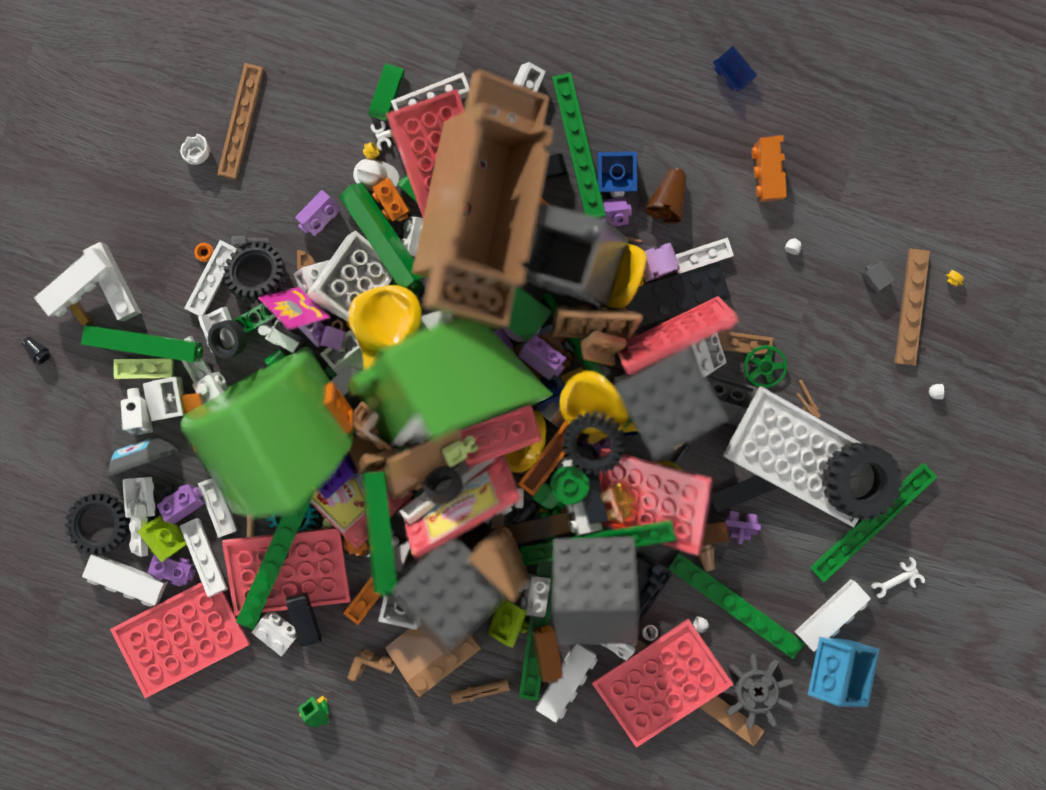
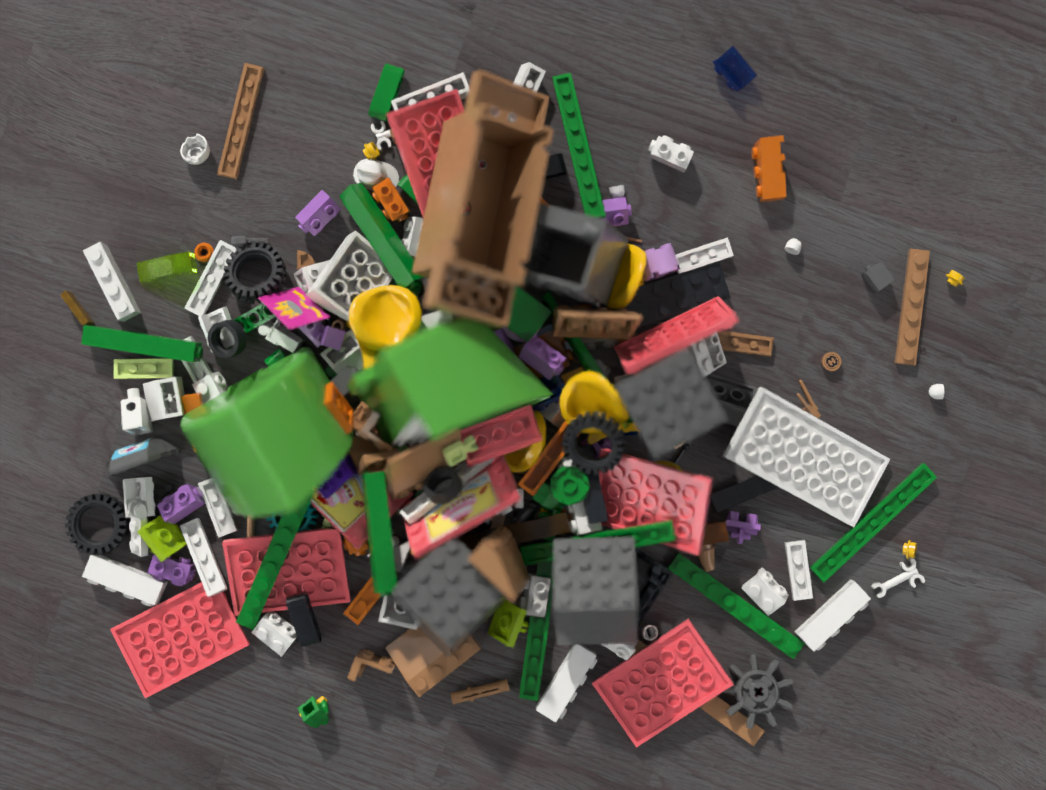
black cone [22,337,51,364] -> none
white brick [34,248,114,317] -> none
reddish brown brick [531,625,563,684] -> none
light nougat bracket [581,331,627,366] -> none
blue slope [597,152,637,192] -> none
clear yellow hips [601,483,635,523] -> none
reddish brown cone [645,168,687,224] -> none
white hinge [693,616,709,633] -> none
green wheel [744,345,788,388] -> none
dark azure container [808,637,879,707] -> none
black tyre [822,442,903,520] -> none
none -> clear neon green slope [137,252,197,282]
none -> white brick [648,135,694,172]
none -> white bracket [742,568,788,616]
none -> white plate [784,540,813,601]
none -> medium nougat tile [821,352,841,371]
none -> yellow plate [903,540,917,559]

